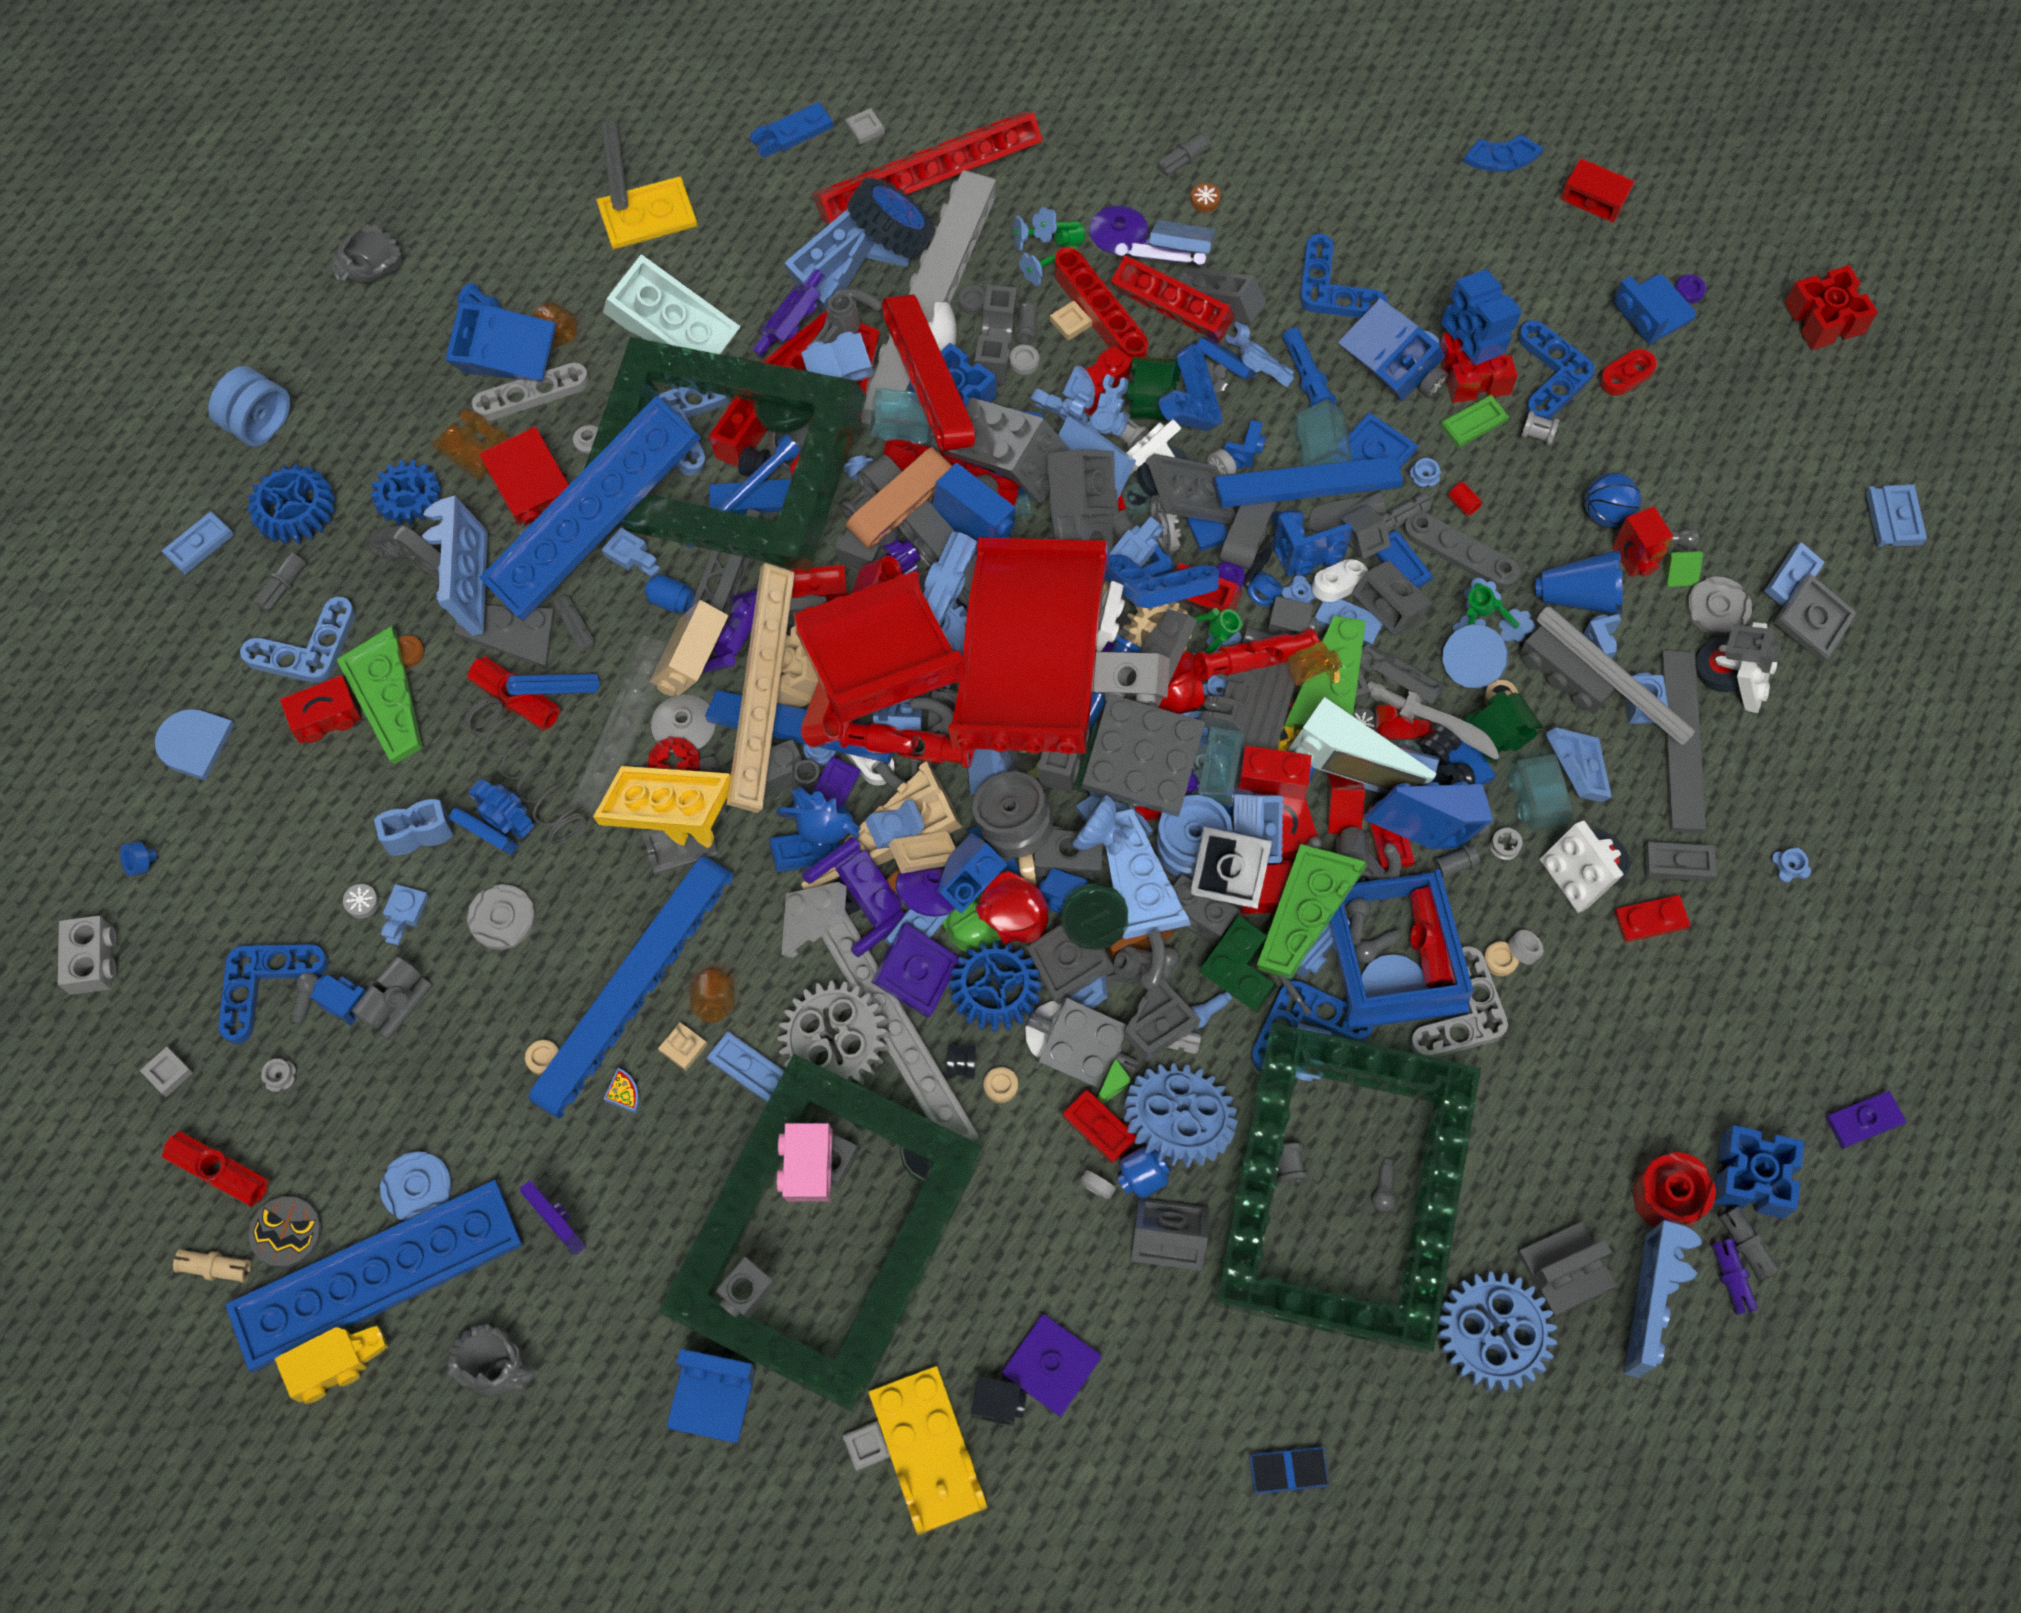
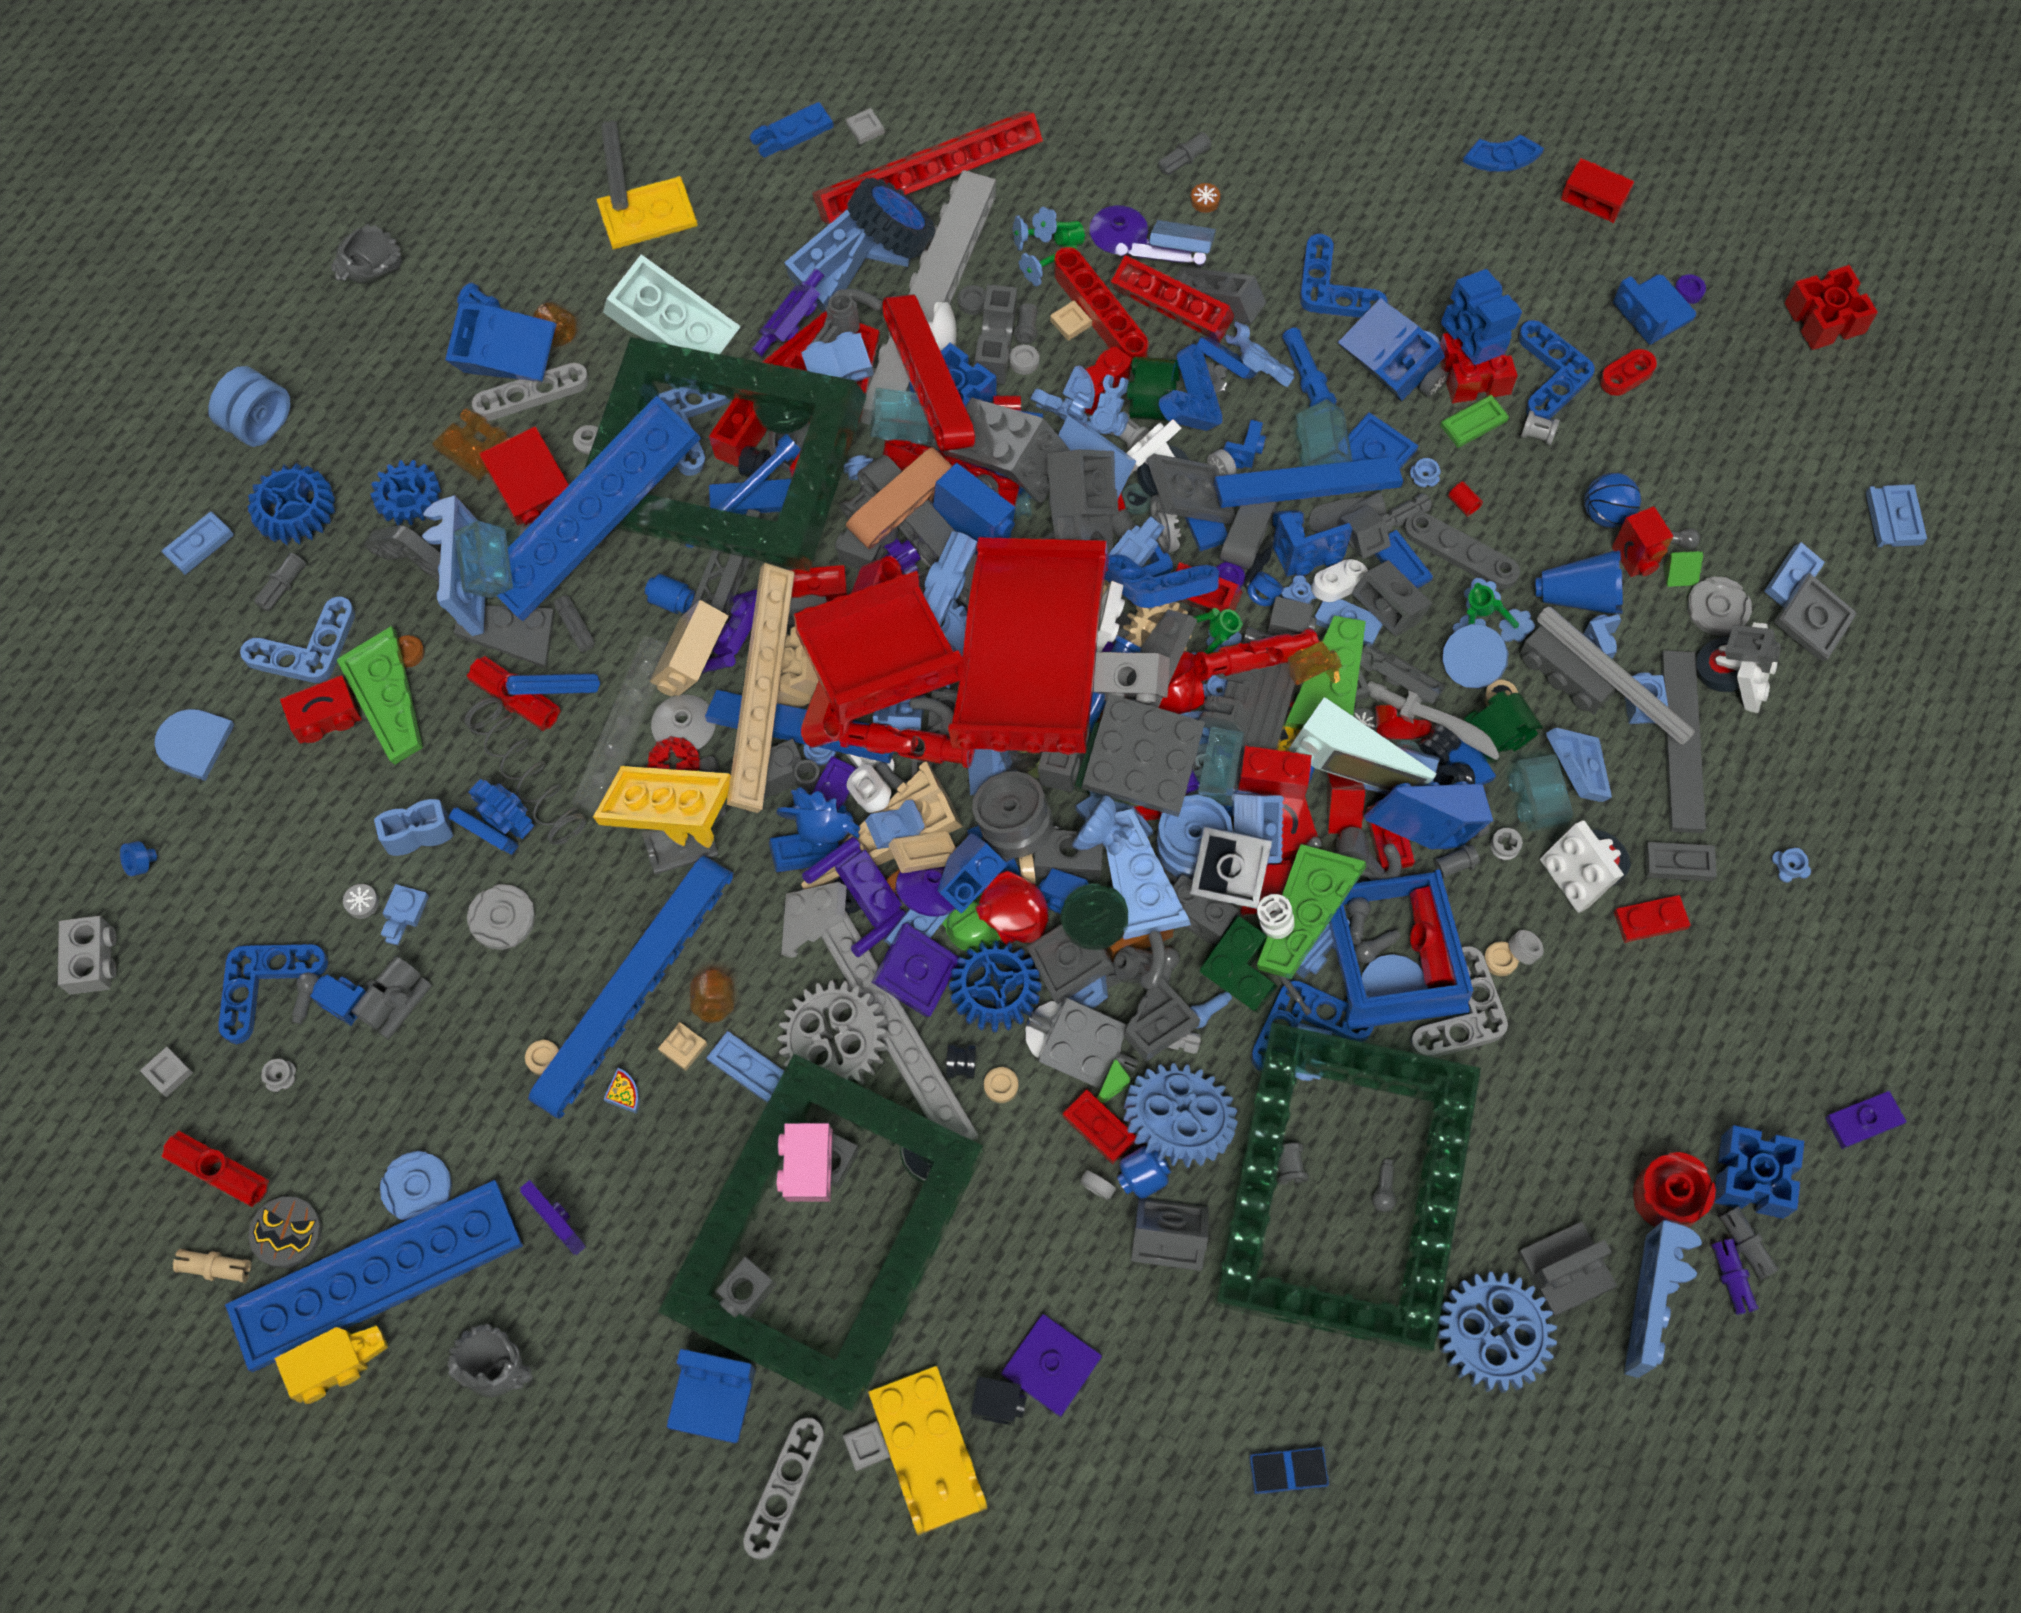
medium blue plate [602,528,660,577] -> none
none -> clear light blue brick [454,520,513,598]
none -> light grey beam [743,1418,824,1560]
none -> white plate [847,764,891,813]
none -> red hinge [993,395,1021,411]
none -> white wheel [1257,894,1295,939]

